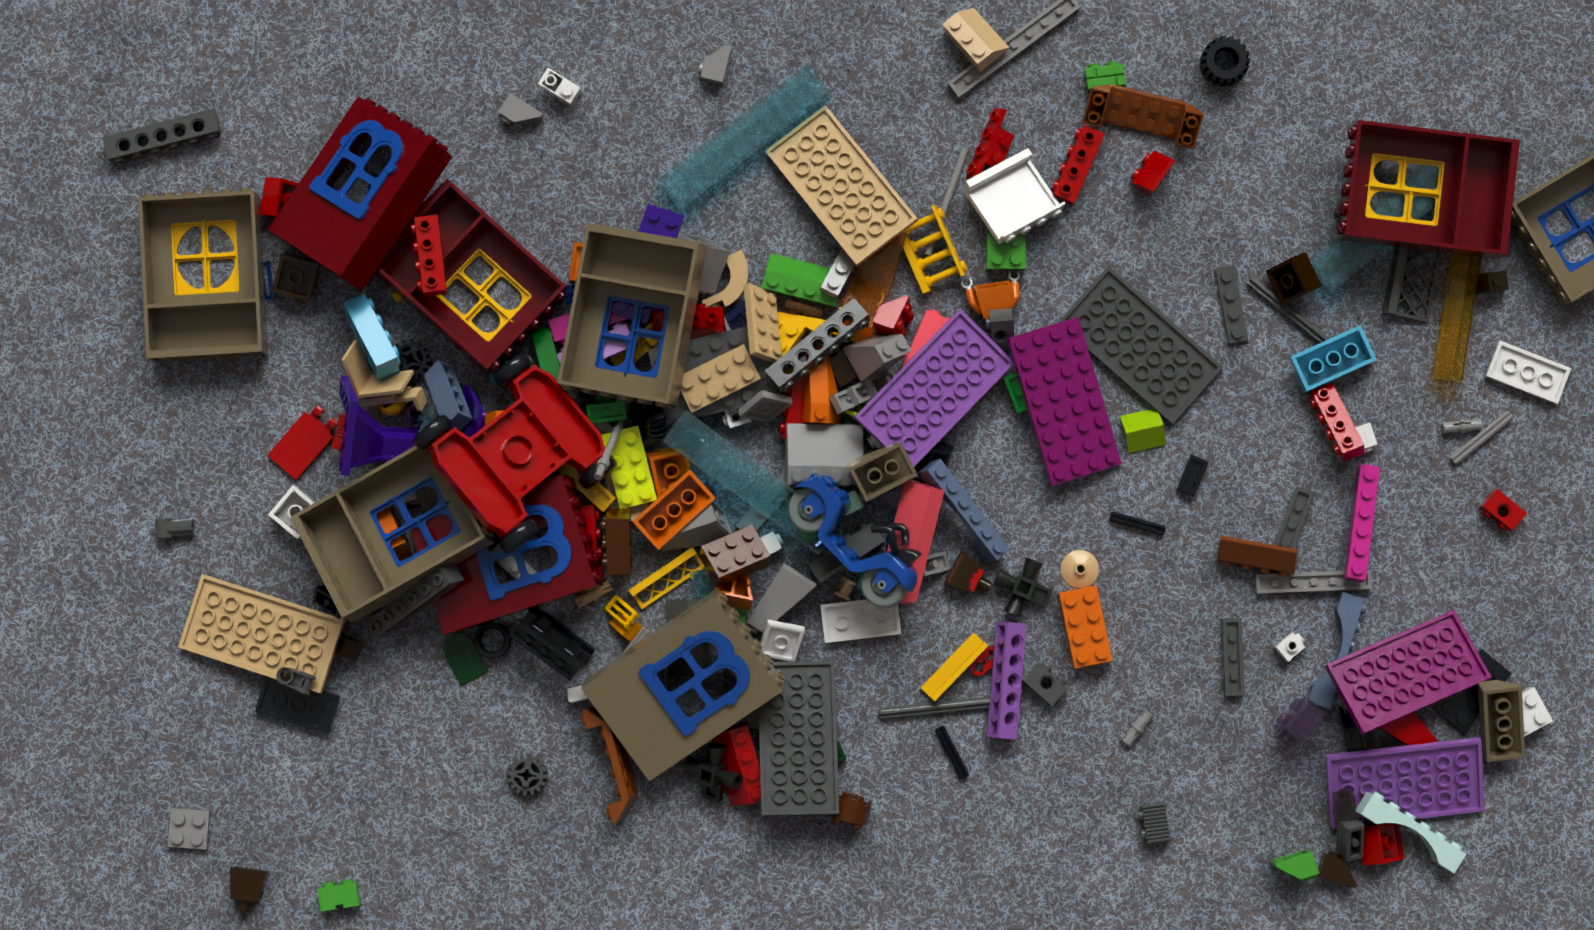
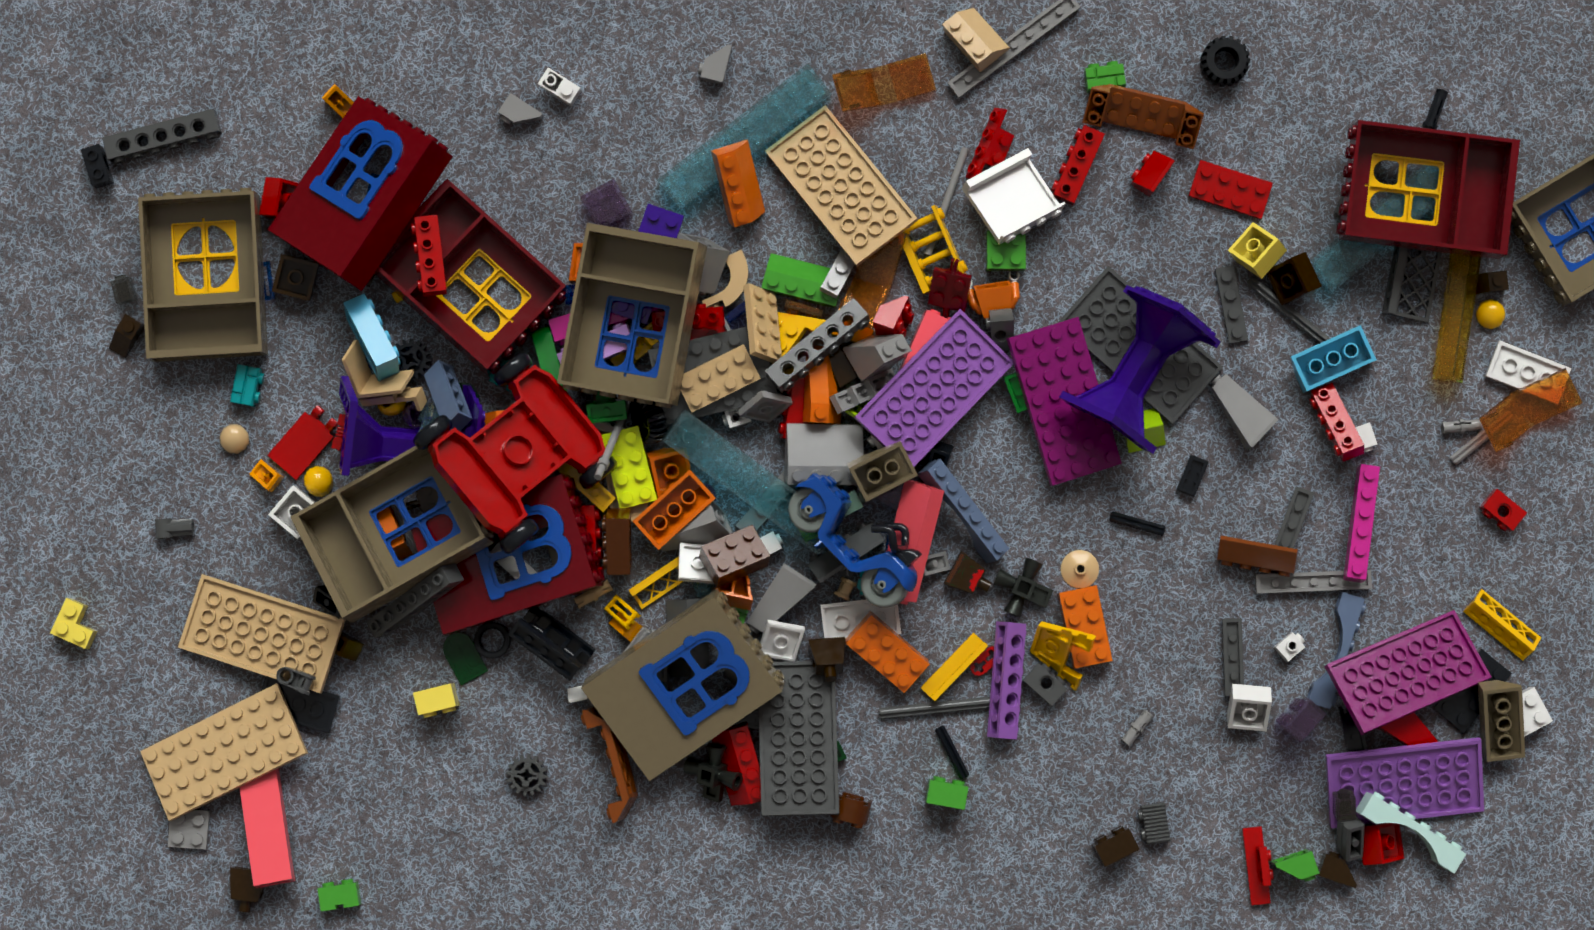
none -> light yellow brick [50,598,98,649]
none -> black brick [80,144,114,189]
none -> dark brown slope [109,314,145,358]
none -> clear smoke brick [110,274,138,305]
none -> tan plate [140,683,308,821]
none -> tan hair [220,424,249,454]
none -> teal brick [230,364,265,407]
none -> coral brick [240,768,295,888]
none -> light orange slope [249,459,284,492]
none -> yellow hair [304,466,334,497]
none -> light orange slope [322,84,354,118]
none -> light yellow brick [413,683,460,718]
none -> clear purple brick [580,179,633,227]
none -> white tile [678,542,714,584]
none -> orange slope [711,140,765,228]
none -> dark brown torso [808,637,845,682]
none -> clear orange windscreen [832,53,936,112]
none -> orange brick [845,611,930,693]
none -> bright green brick [925,776,969,810]
none -> dark red plate [928,258,972,318]
none -> yellow wing [1030,621,1096,691]
none -> dark purple panel [1059,285,1221,454]
none -> dark brown brick [1091,825,1140,867]
none -> red plate [1188,160,1273,220]
none -> light grey slope [1210,374,1278,450]
none -> white brick [1227,684,1272,732]
none -> light yellow brick [1228,222,1287,279]
none -> red bracket [1242,826,1274,906]
none -> black pin [1422,89,1448,129]
none -> yellow fence [1463,589,1541,661]
none -> yellow hair [1476,299,1505,329]
none -> clear orange windscreen [1479,368,1583,452]

